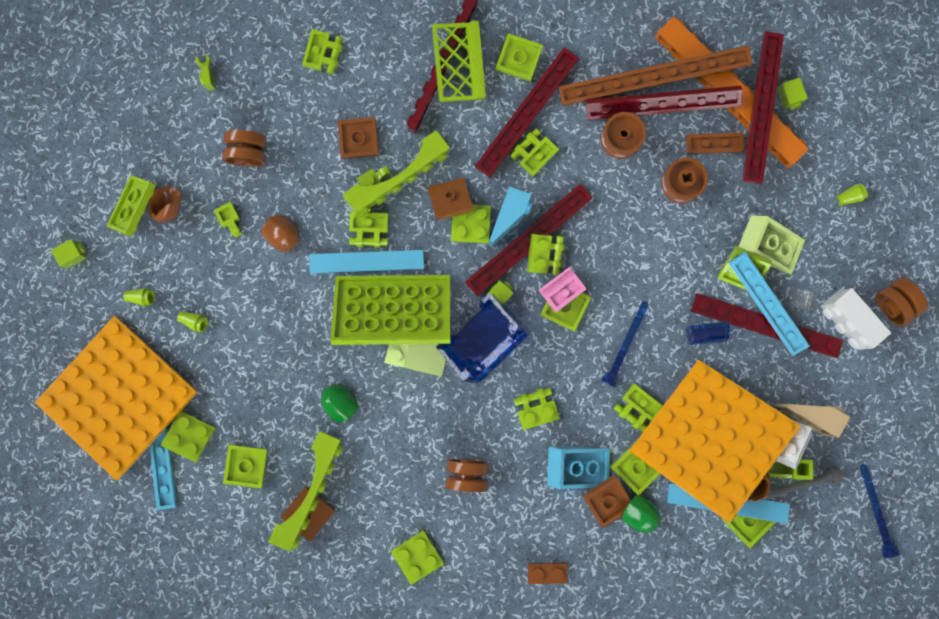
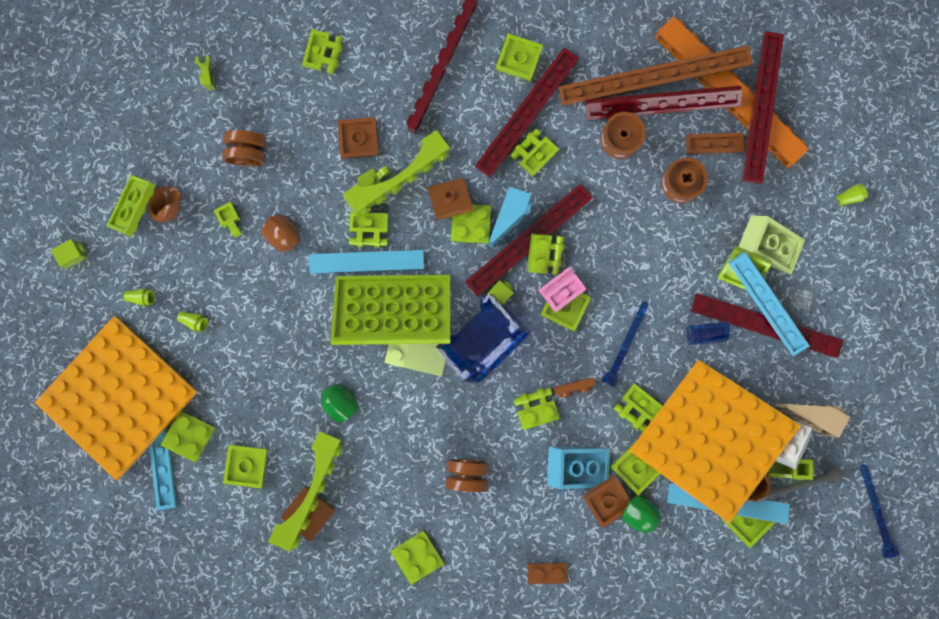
lime fence [432,21,486,102] -> none
lime brick [777,78,808,110] -> none
white brick [821,288,891,350] -> none
dark orange wheel [875,277,929,327] -> none
none -> dark orange plate [552,378,596,398]

